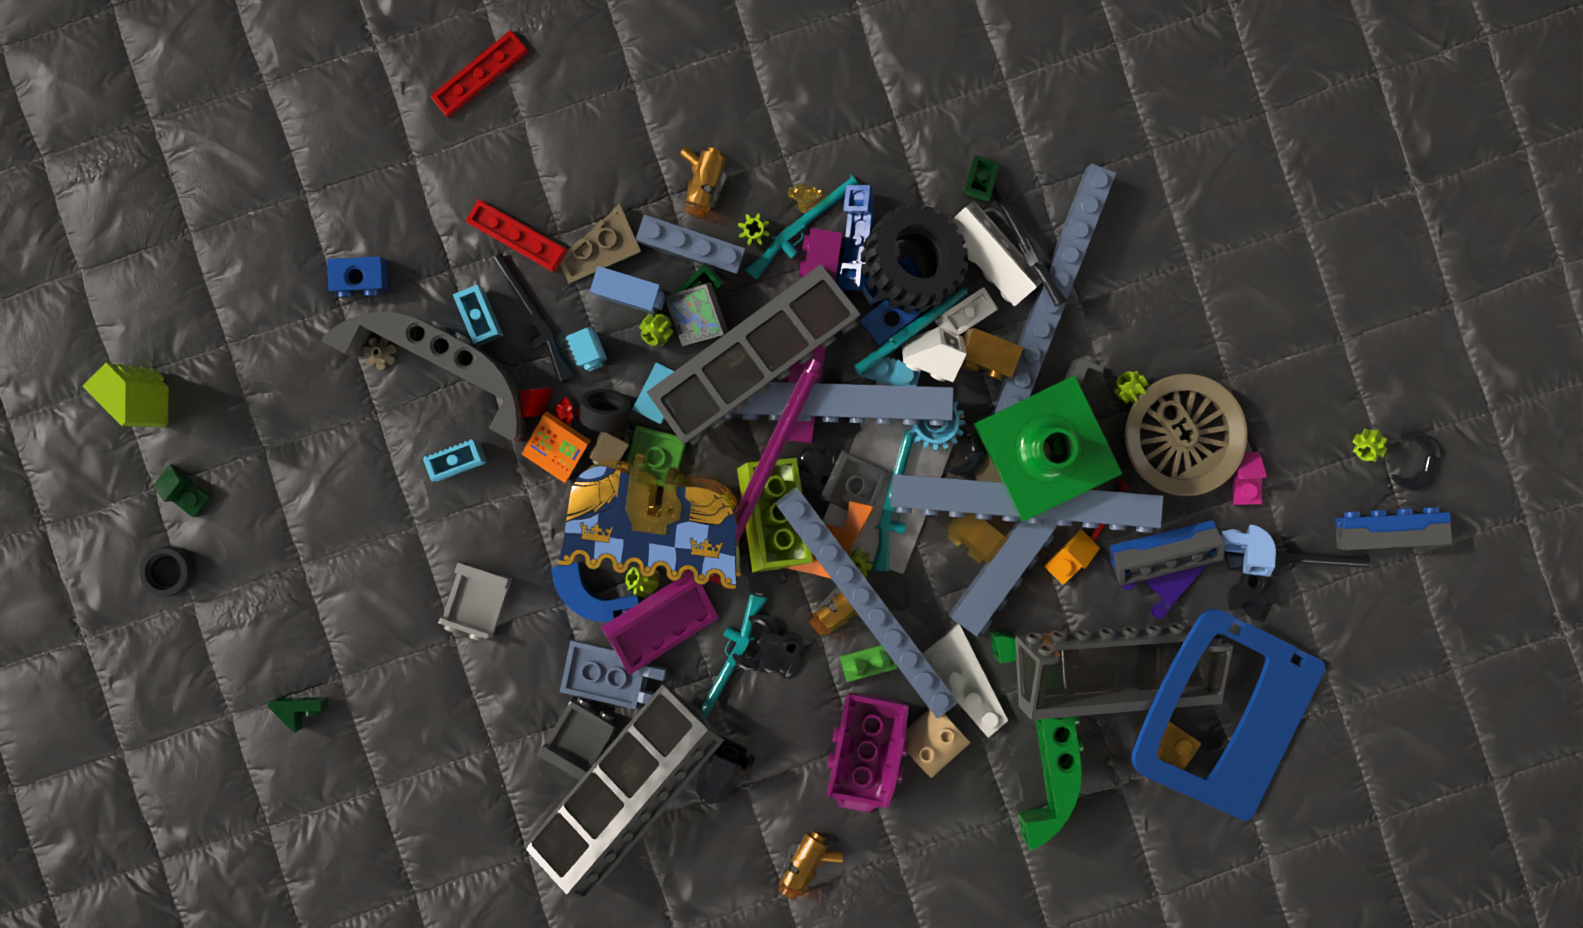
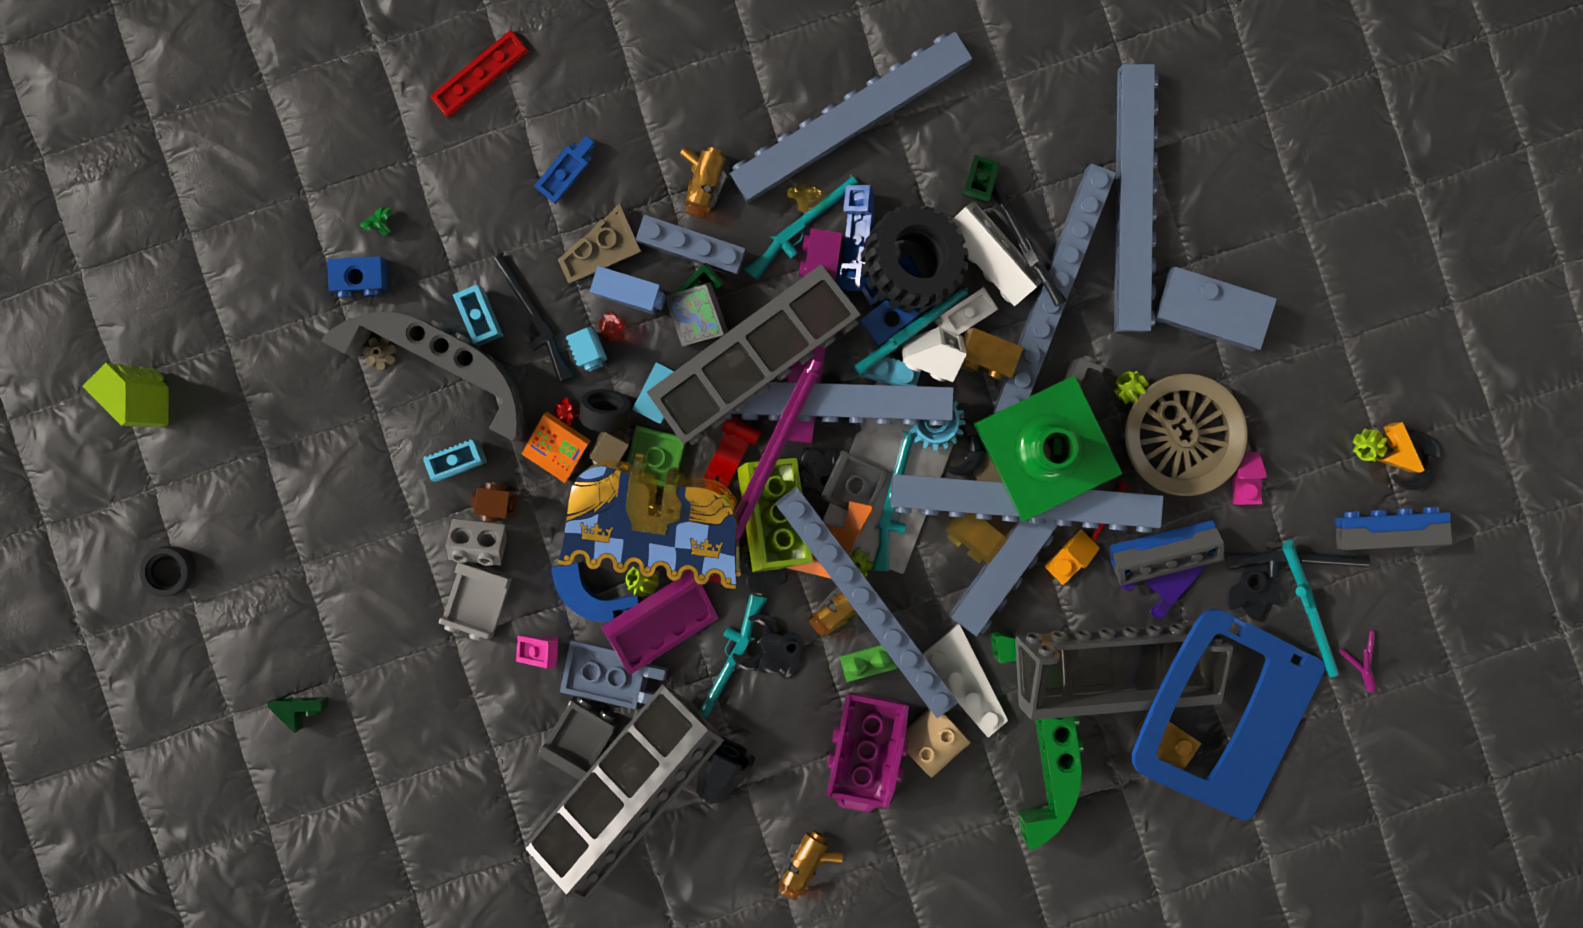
dark green slope [154,465,212,518] -> none
red tile [465,199,568,273] -> none
red slope [519,388,551,417] -> none
lime gear [639,313,674,346] -> none
lime gear [738,213,770,247] -> none
light blue brick [1220,524,1276,577] -> none
none -> green plant [360,207,392,236]
none -> light grey brick [446,519,507,566]
none -> reddish brown brick [471,482,518,522]
none -> dark pink slope [516,635,558,668]
none -> blue hinge [534,136,596,205]
none -> clear red plant [598,310,626,343]
none -> red flag [703,414,761,488]
none -> sand blue brick [730,32,972,204]
none -> sand blue brick [1114,64,1159,333]
none -> sand blue brick [1155,267,1277,352]
none -> teal piece [1282,540,1339,677]
none -> magenta plant [1339,630,1377,692]
none -> light orange slope [1377,422,1425,473]

